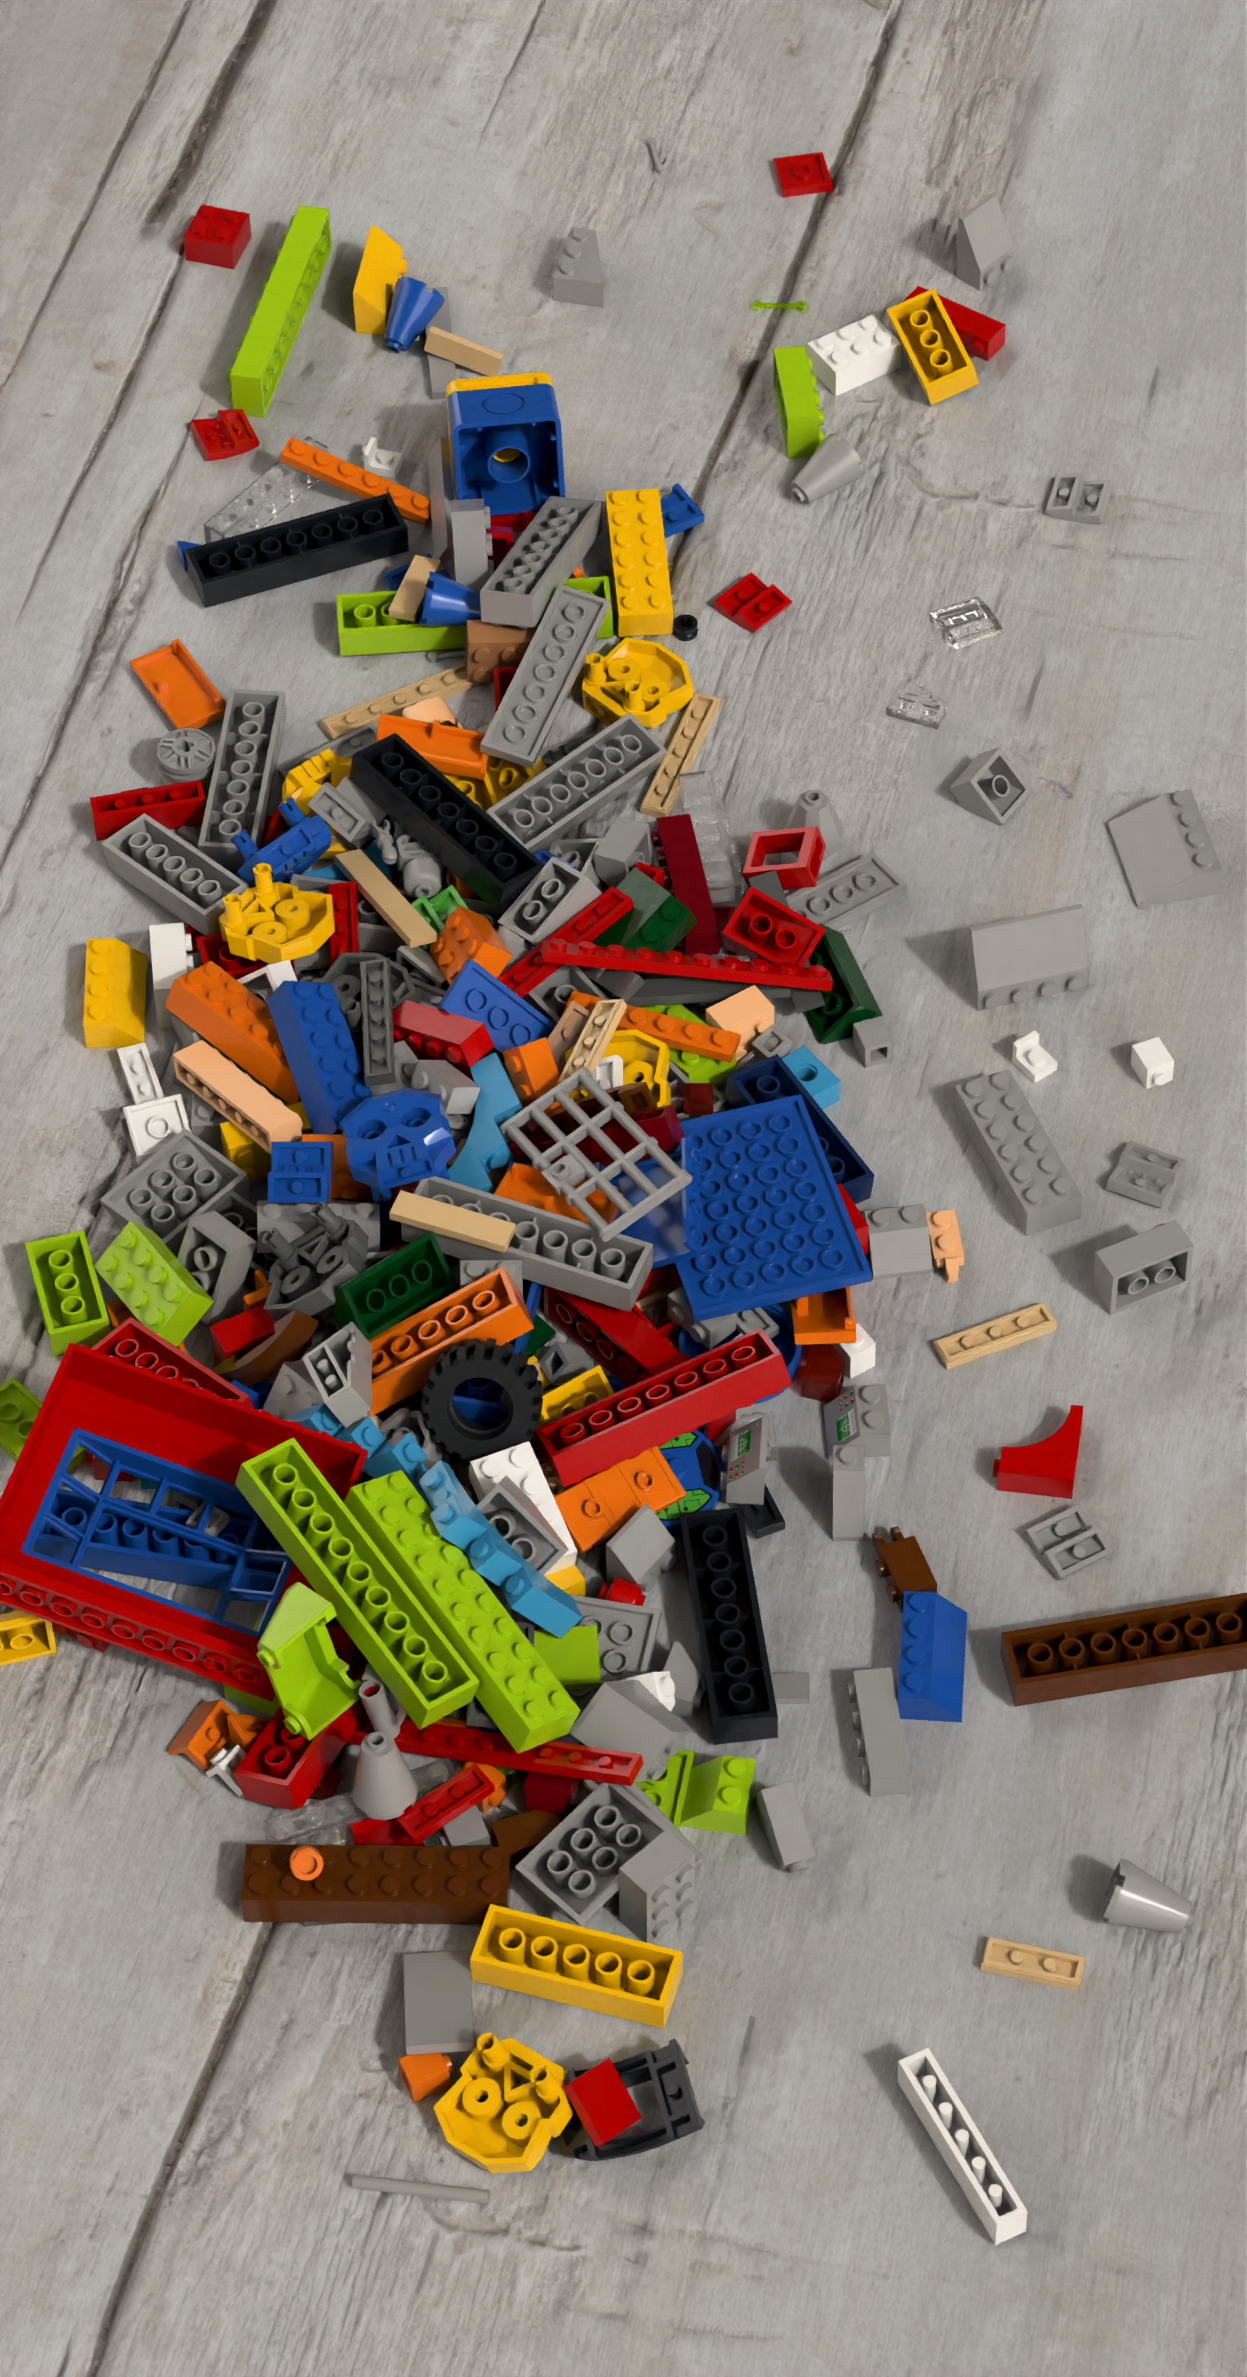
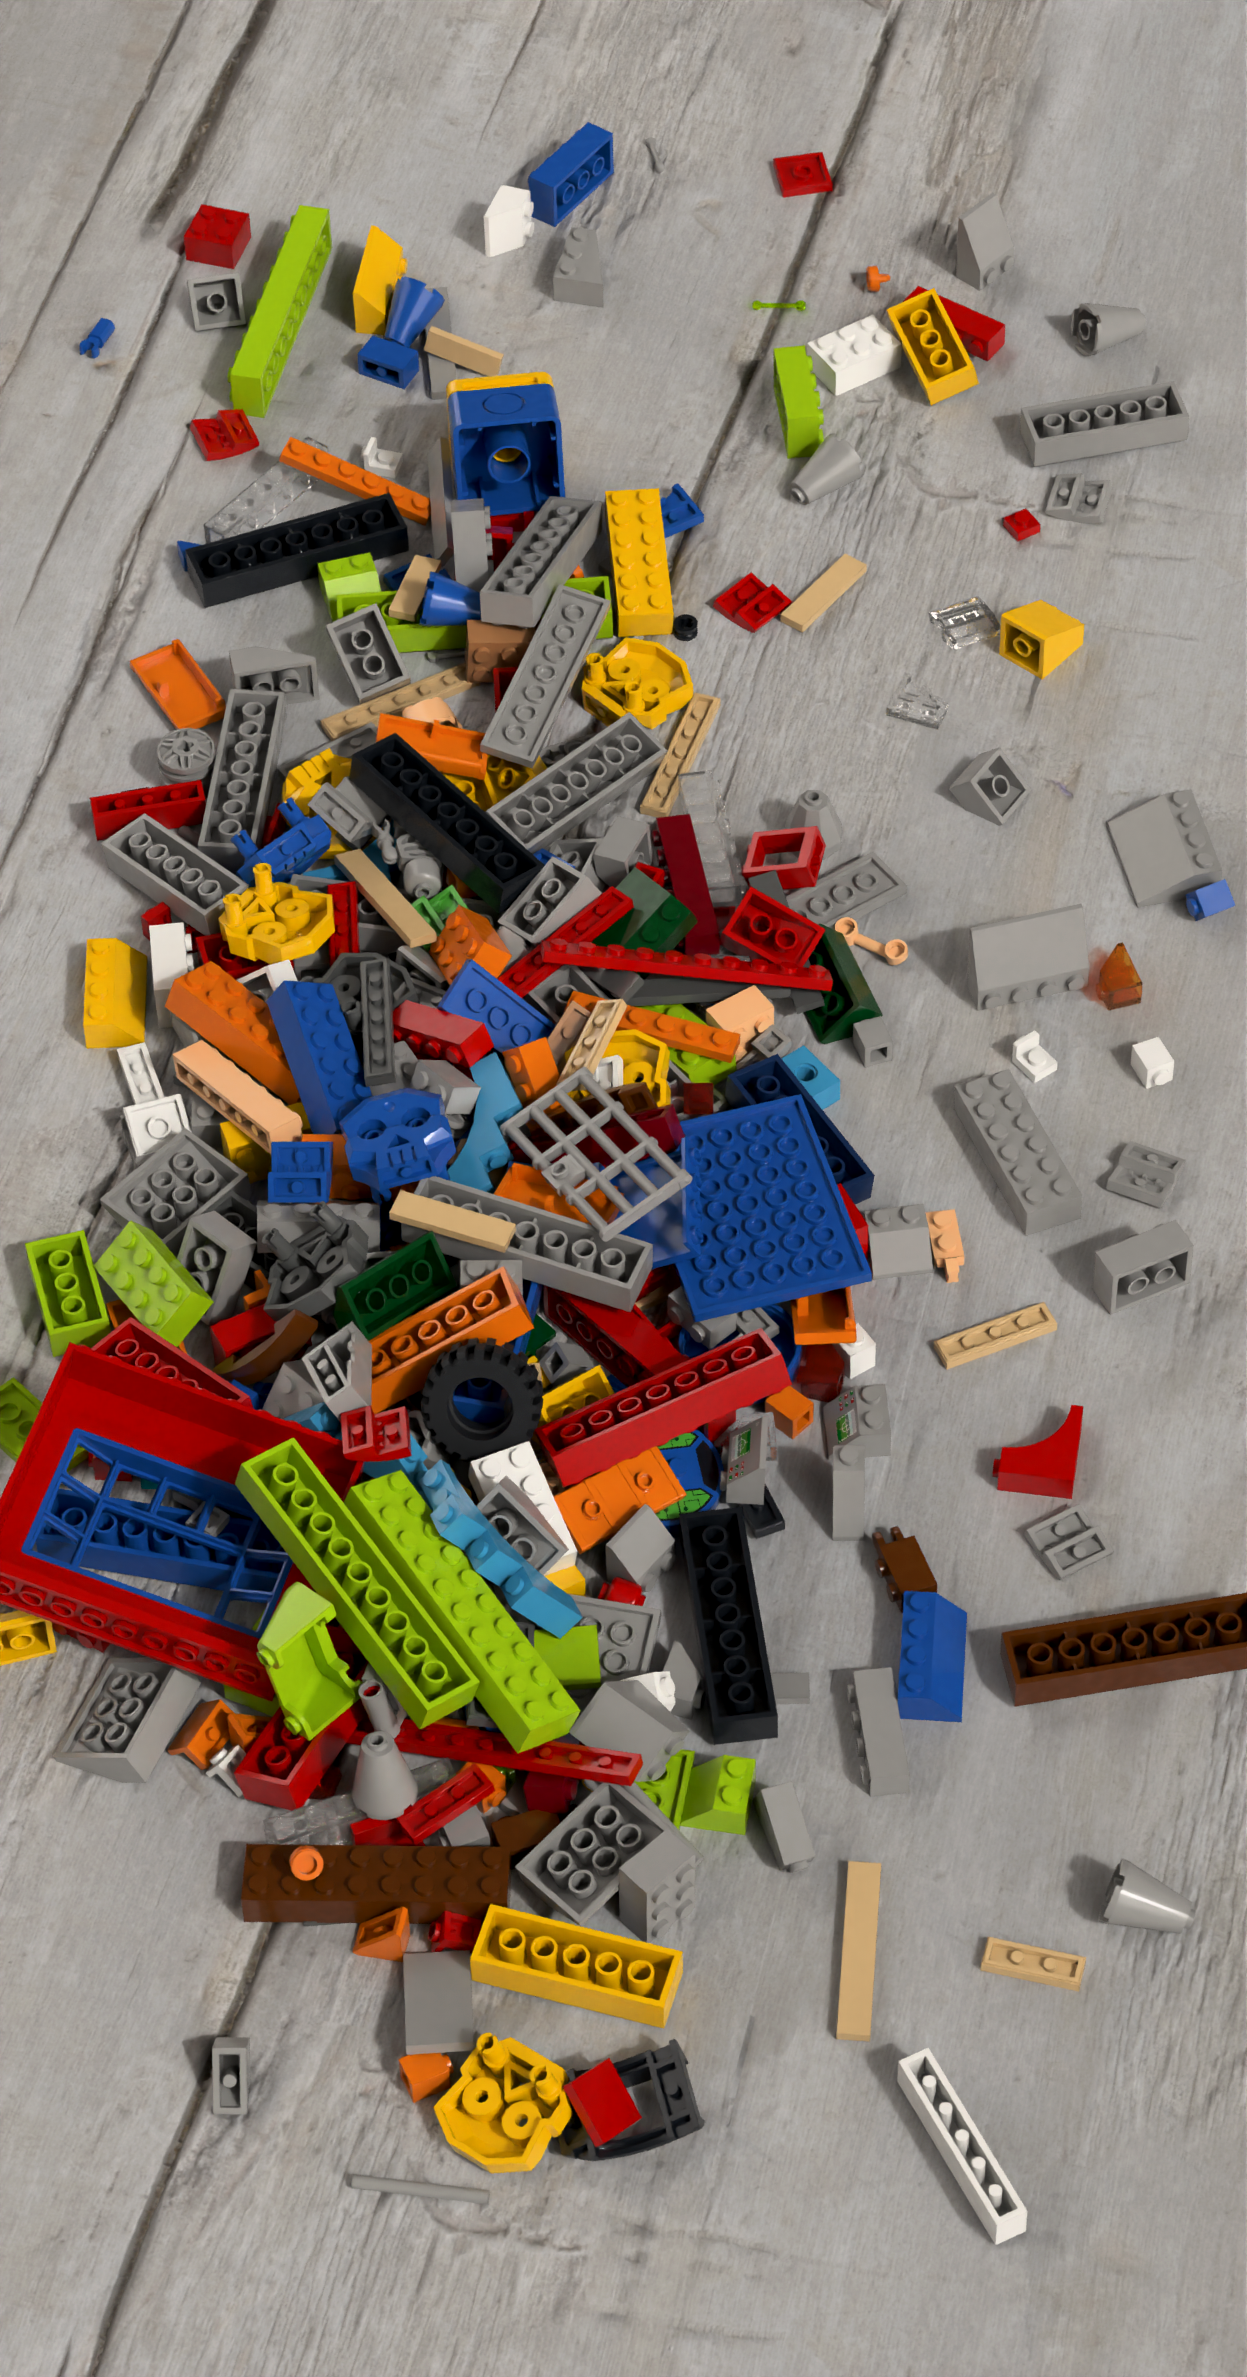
none -> light grey slope [53,1658,201,1783]
none -> blue bar [79,318,115,358]
none -> red plate [141,902,172,941]
none -> light grey slope [186,272,246,331]
none -> light grey slope [212,2037,250,2114]
none -> light grey slope [229,646,320,705]
none -> lime slope [317,552,381,622]
none -> light grey brick [326,603,411,704]
none -> red slope [340,1405,412,1462]
none -> orange slope [352,1906,410,1962]
none -> blue brick [357,335,419,389]
none -> red bracket [428,1911,482,1954]
none -> white slope [484,185,534,257]
none -> blue brick [528,122,614,227]
none -> orange brick [765,1386,814,1440]
none -> tan tile [781,554,867,633]
none -> light nougat bar [835,917,908,965]
none -> tan tile [836,1861,881,2042]
none -> orange tile [866,266,891,292]
none -> yellow slope [999,600,1084,680]
none -> red plate [1003,508,1041,542]
none -> light grey brick [1020,381,1189,467]
none -> light grey cone [1071,303,1146,356]
none -> clear orange slope [1096,942,1143,1011]
none -> brick [1186,879,1236,921]

